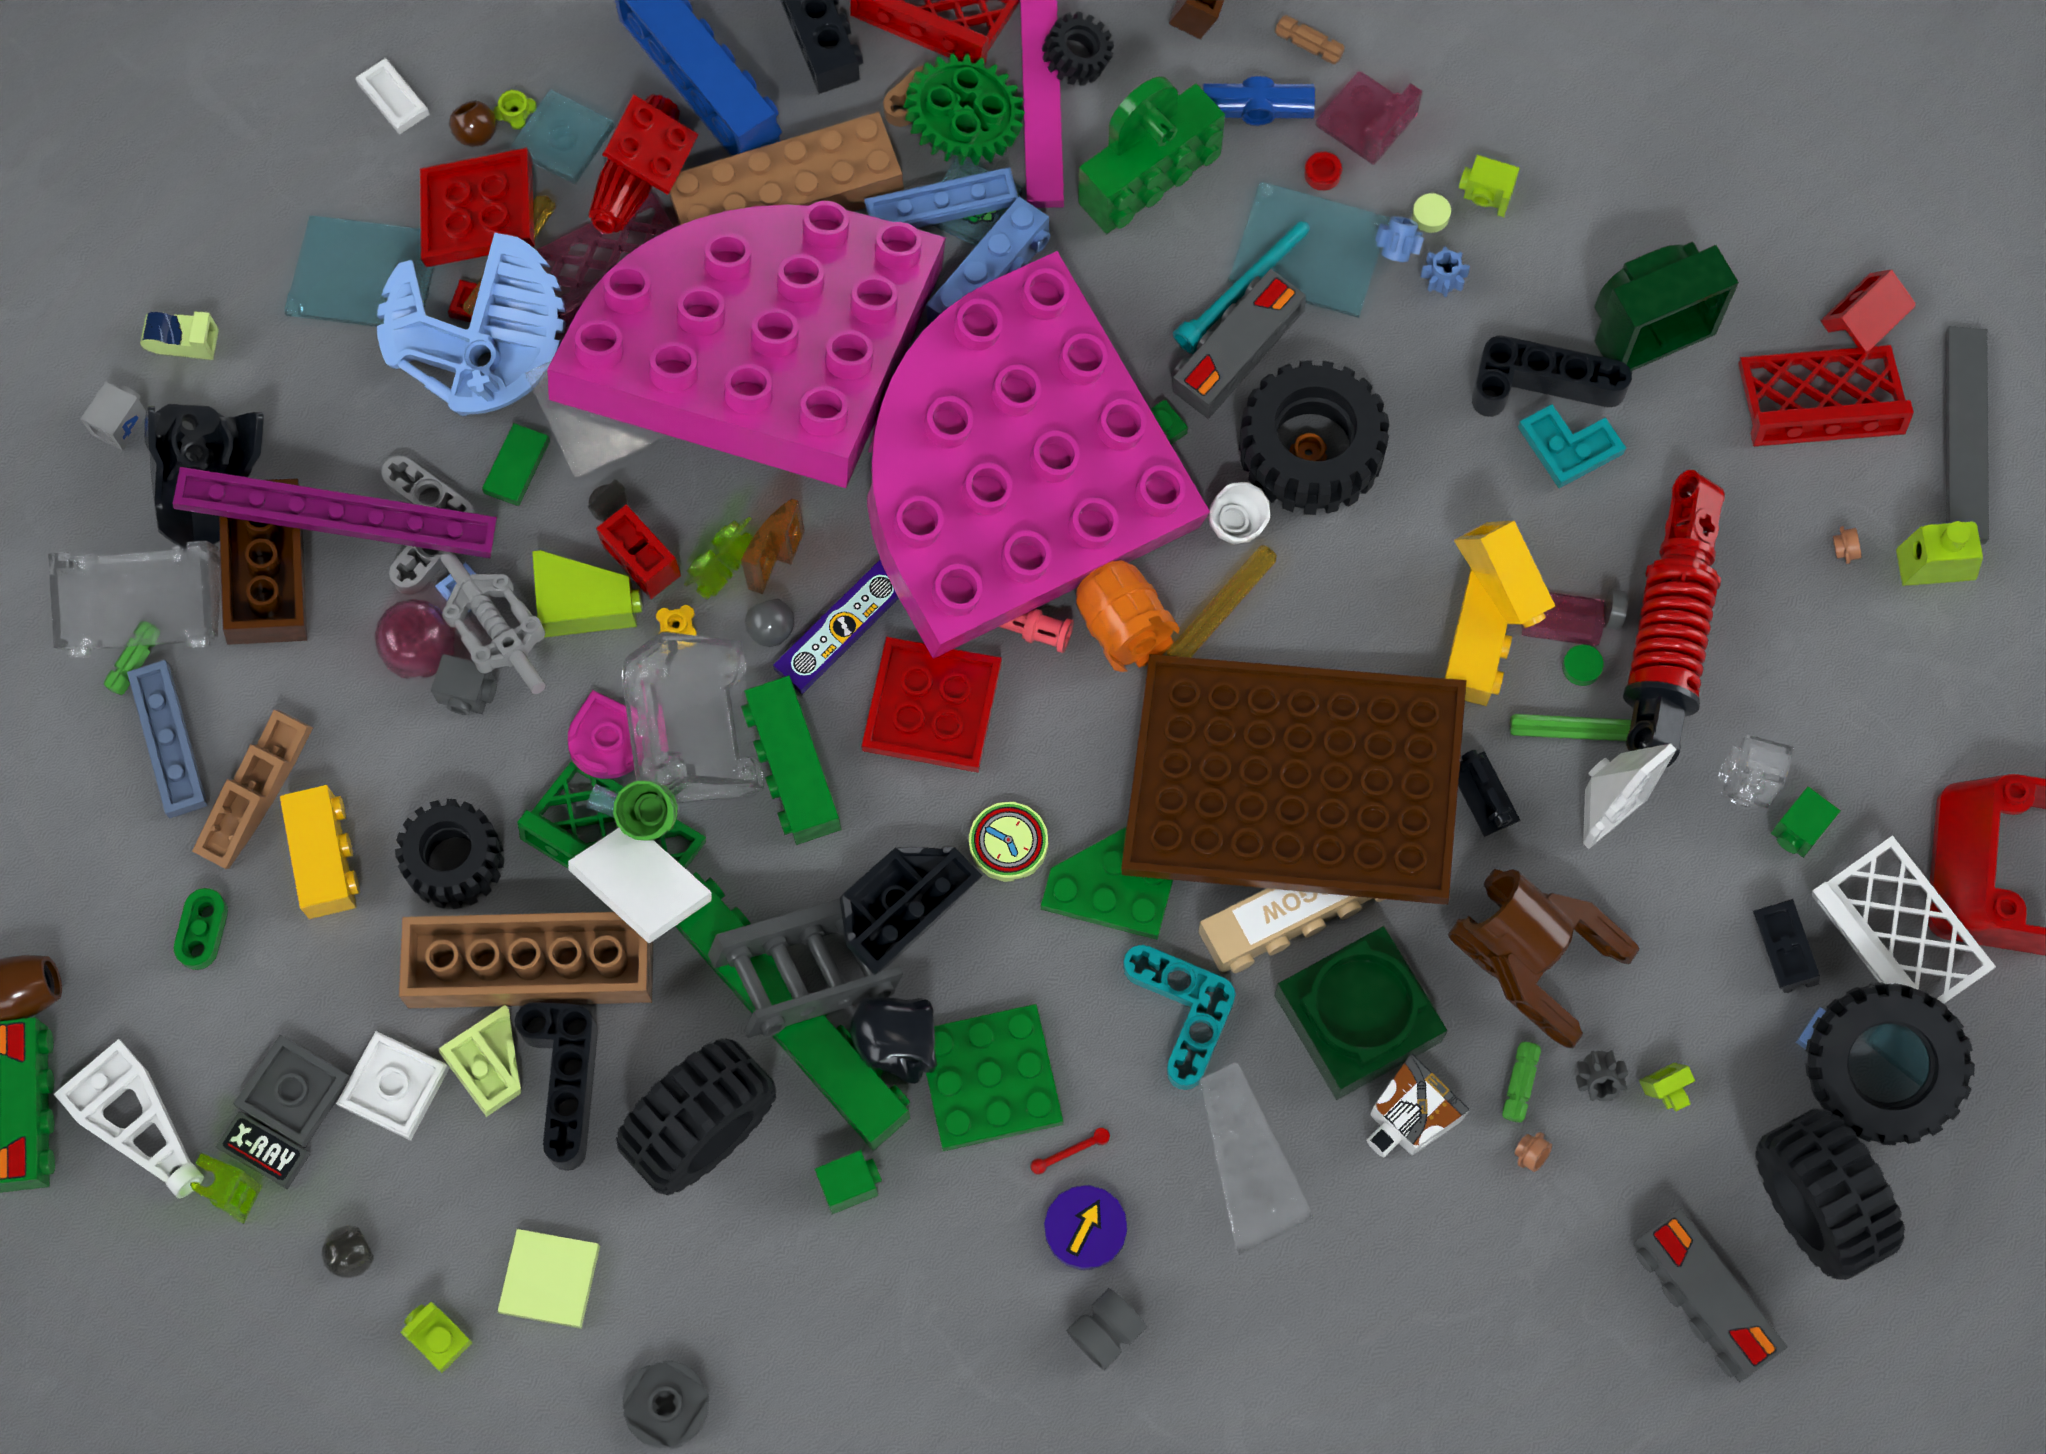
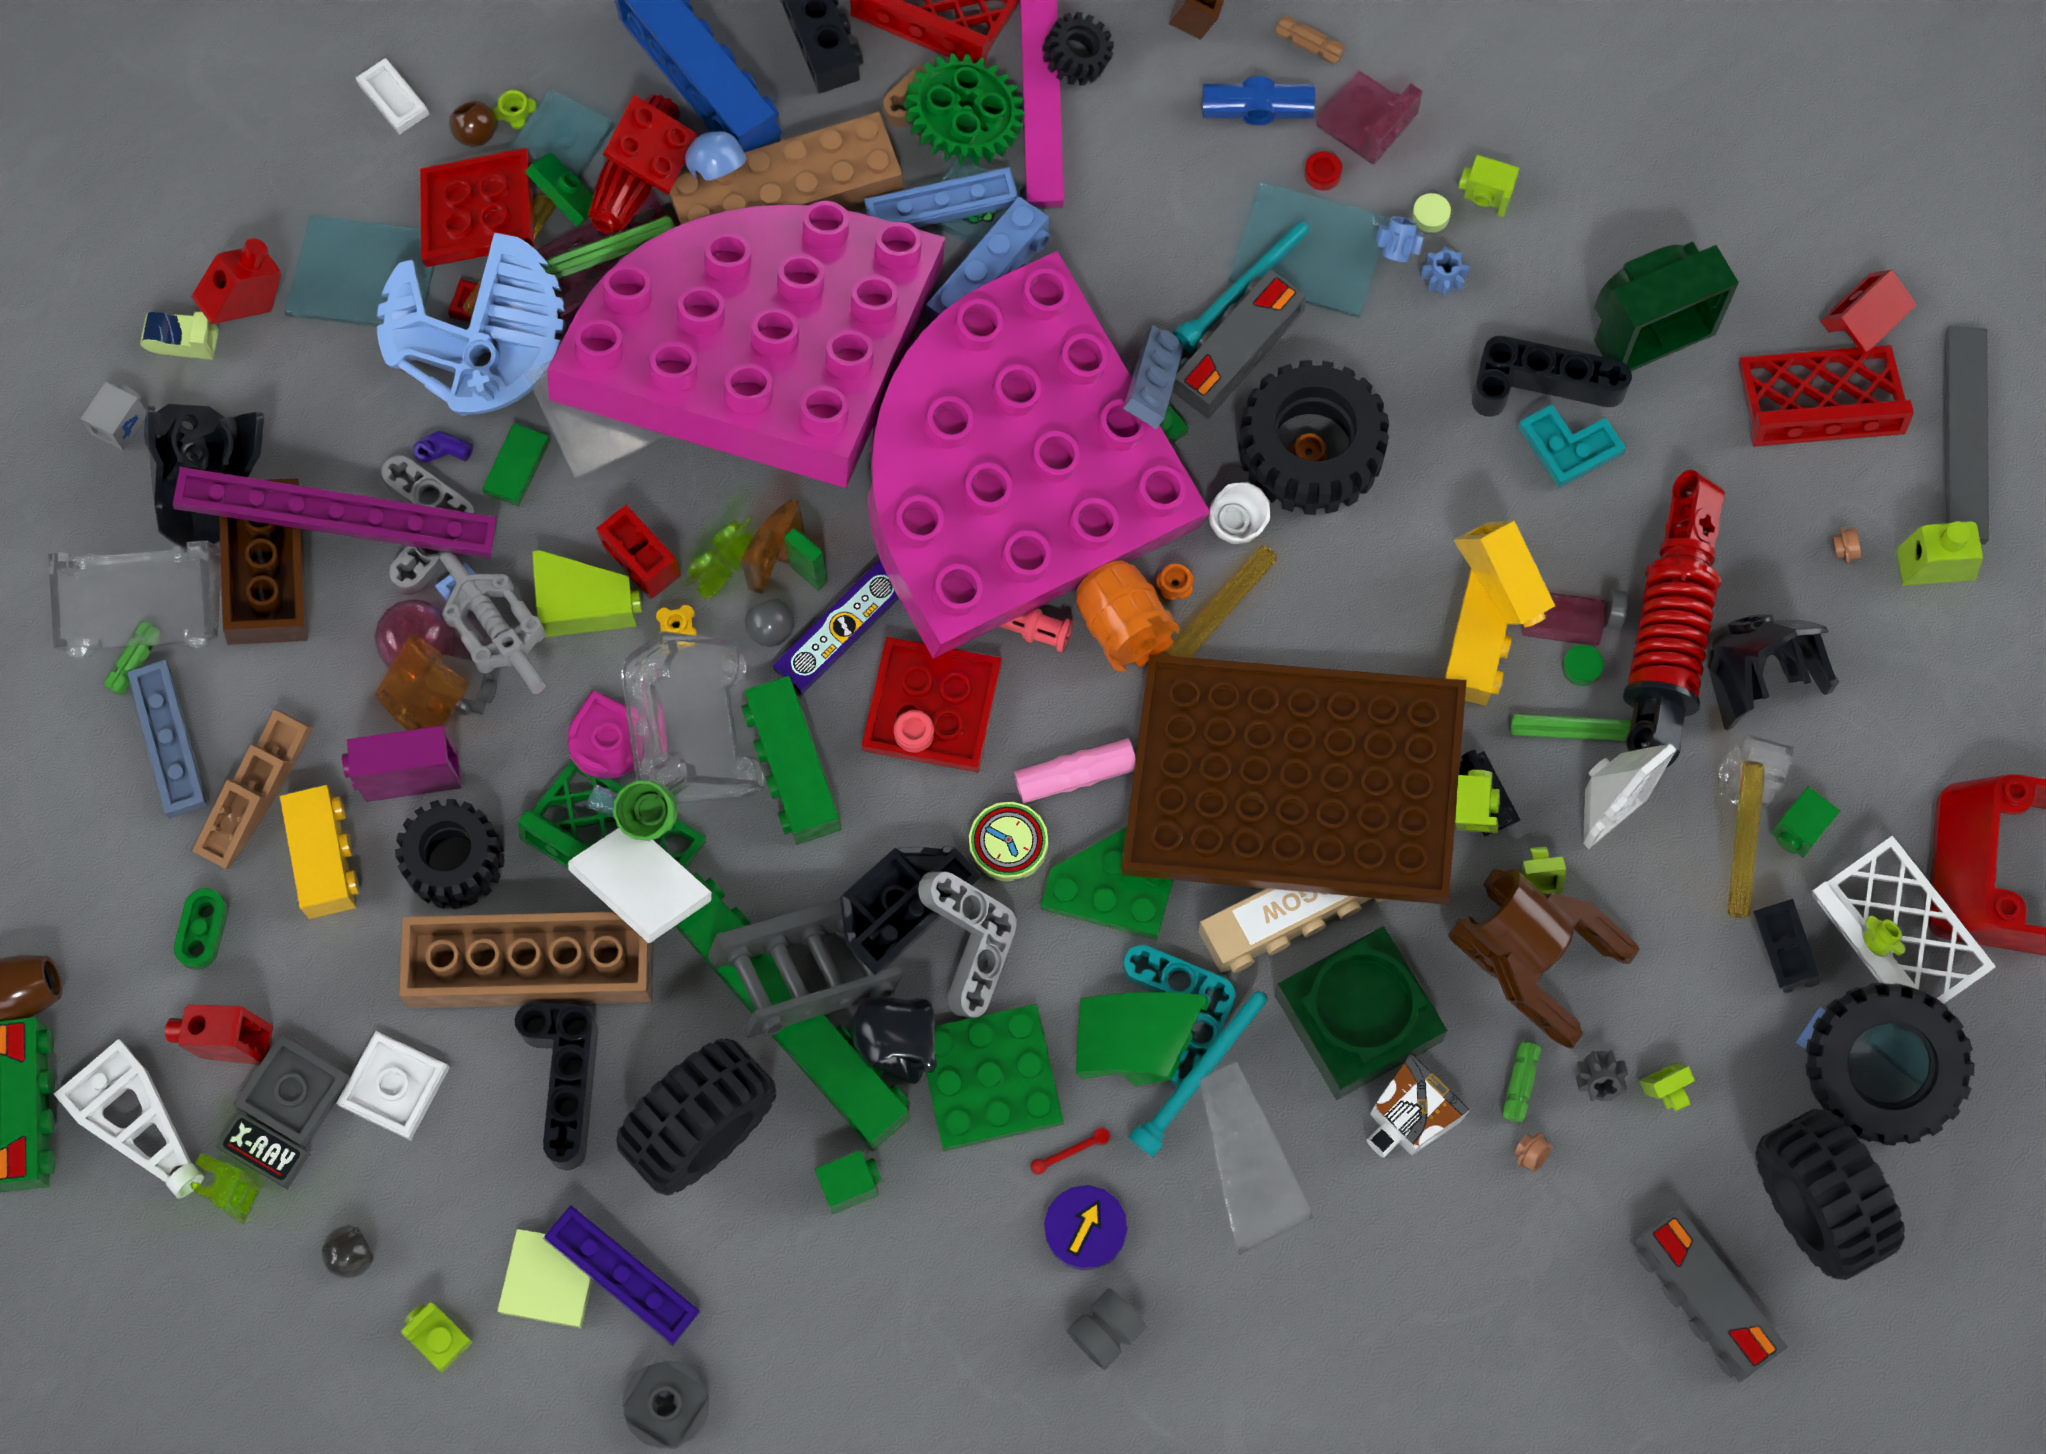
yellowish green wing [439,1005,521,1117] -> none
clear smoke plate [587,479,628,522] -> none
green brick [1078,76,1225,235] -> none
none -> red torso [165,1005,274,1065]
none -> red torso [191,238,281,324]
none -> magenta brick [342,726,461,802]
none -> clear orange slope [375,633,471,731]
none -> dark purple arm [413,431,473,462]
none -> green plate [525,152,593,227]
none -> bright green axle [542,216,675,279]
none -> dark purple tile [543,1205,700,1346]
none -> medium blue hair [685,131,746,180]
none -> green tile [784,528,827,591]
none -> coral tile [894,710,934,752]
none -> light grey beam [918,871,1017,1018]
none -> bright pink axle [1014,738,1136,803]
none -> green slope [1076,992,1209,1086]
none -> sand blue plate [1123,325,1184,429]
none -> teal piece [1128,991,1267,1158]
none -> orange plate [1156,564,1195,601]
none -> lime brick [1455,770,1500,833]
none -> lime tile [1521,846,1566,894]
none -> black piece [1710,614,1839,730]
none -> clear yellow axle [1727,761,1765,918]
none -> lime plate [1863,915,1905,957]

